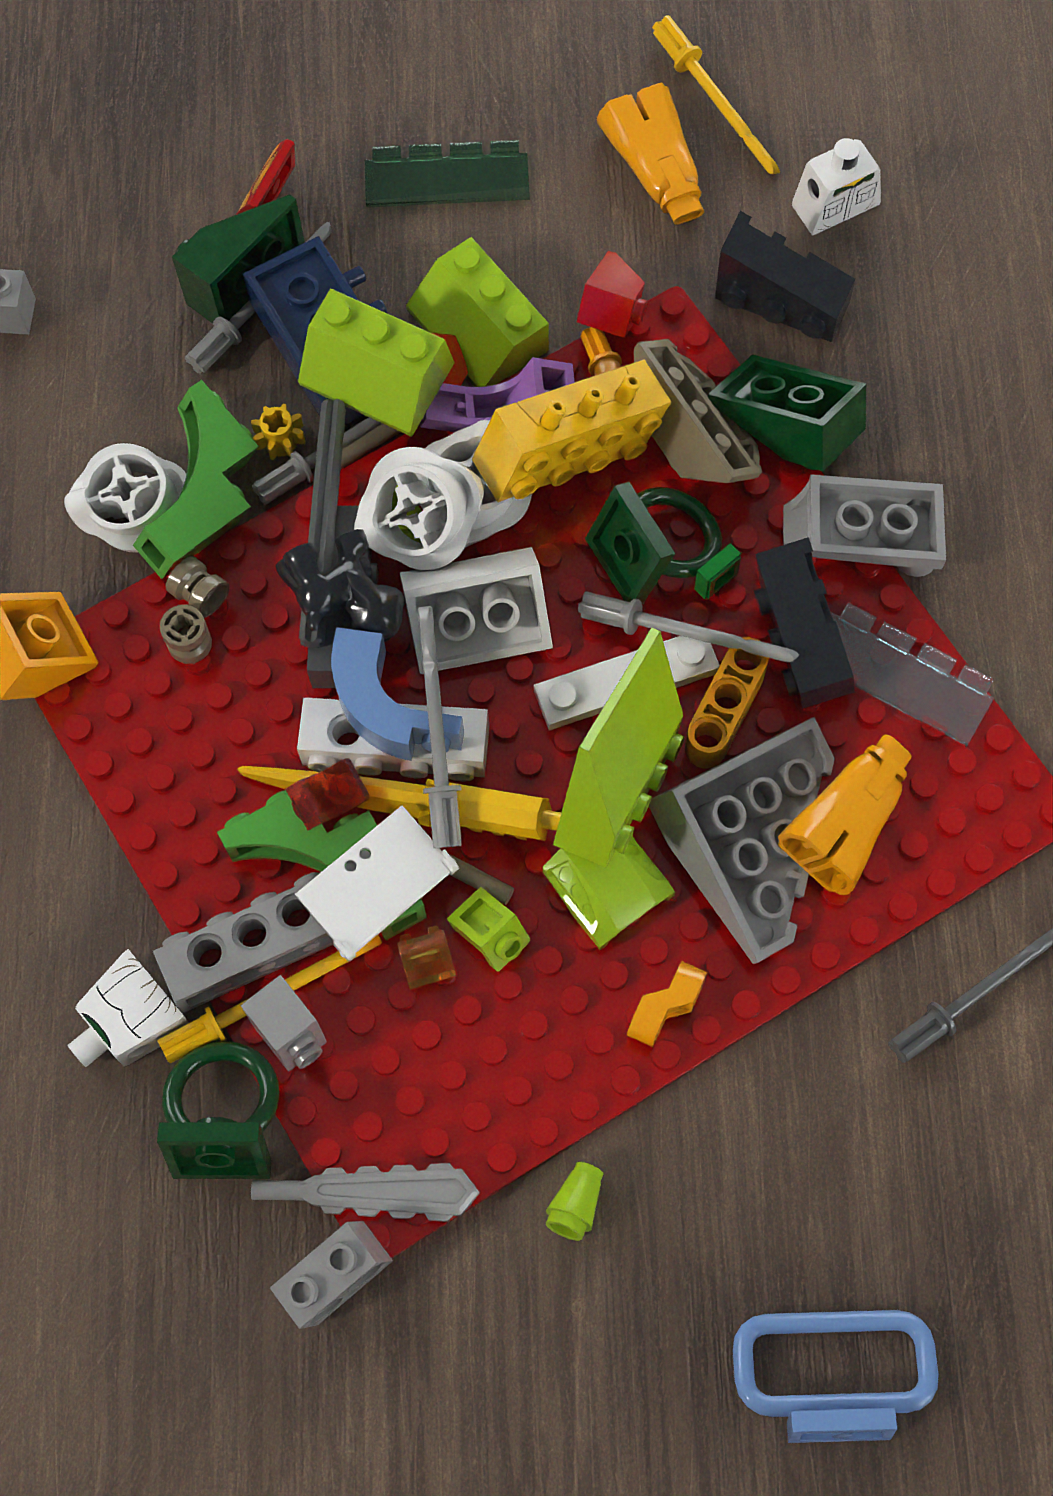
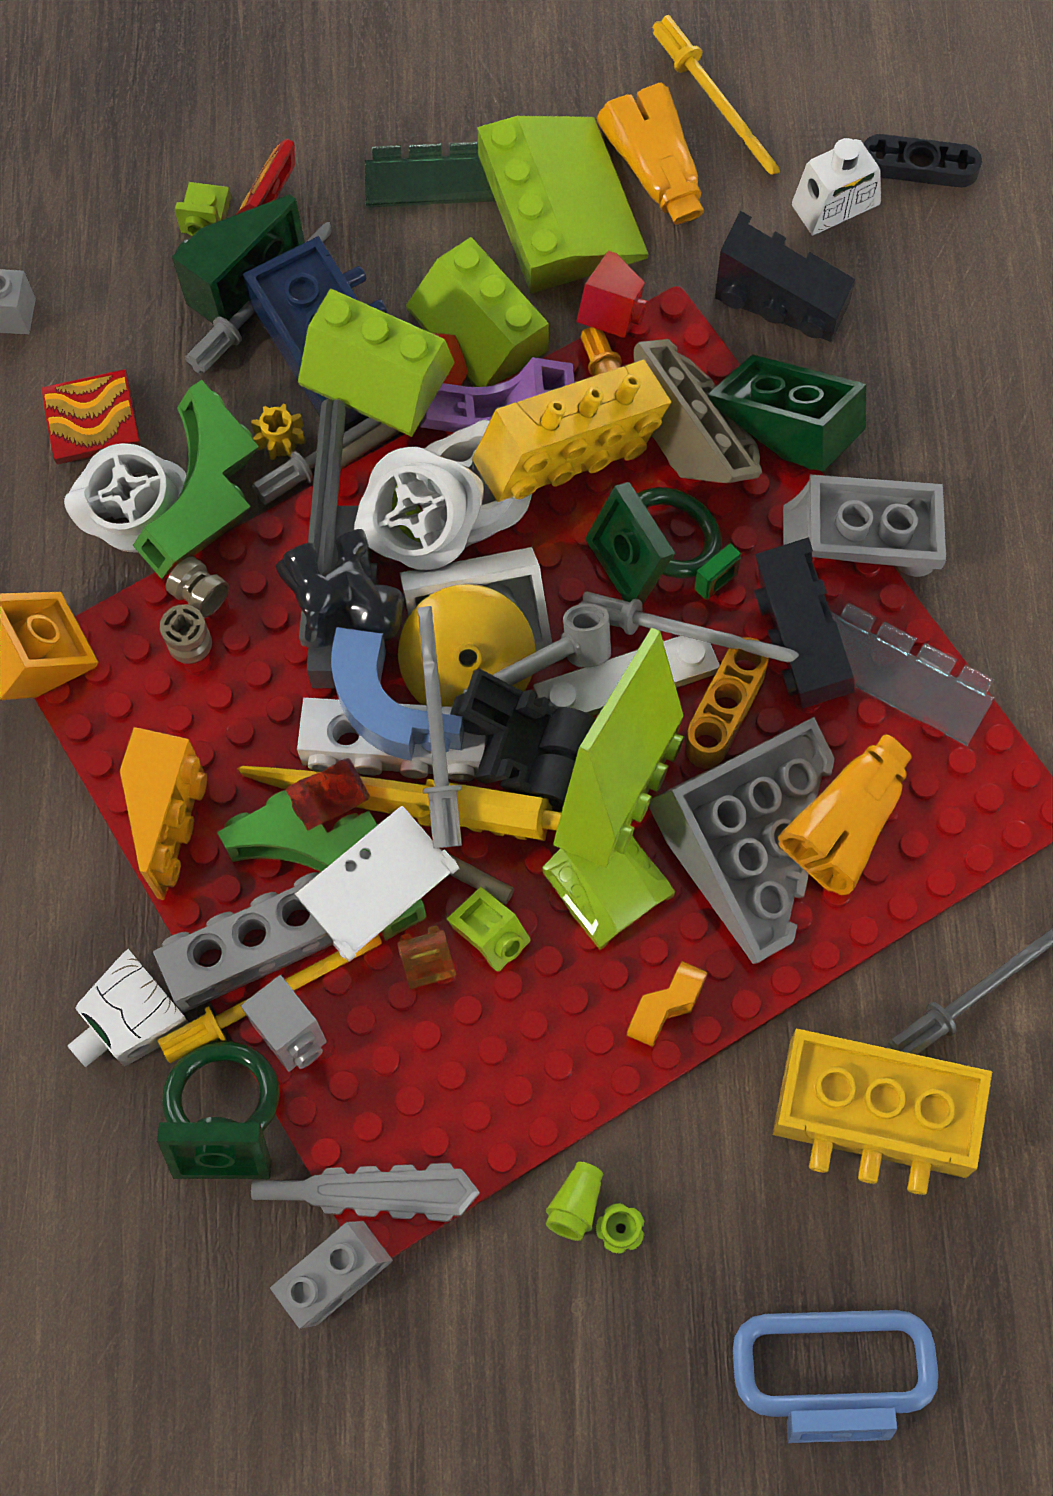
none -> slope [42,369,142,465]
none -> light orange slope [120,727,207,900]
none -> lime bracket [175,182,231,236]
none -> yellow dish [398,584,536,707]
none -> black plate [450,668,596,812]
none -> light grey piece [463,604,611,693]
none -> lime slope [477,116,649,294]
none -> lime plate [596,1203,644,1254]
none -> yellow piece [773,1028,992,1195]
none -> black beam [864,134,982,188]

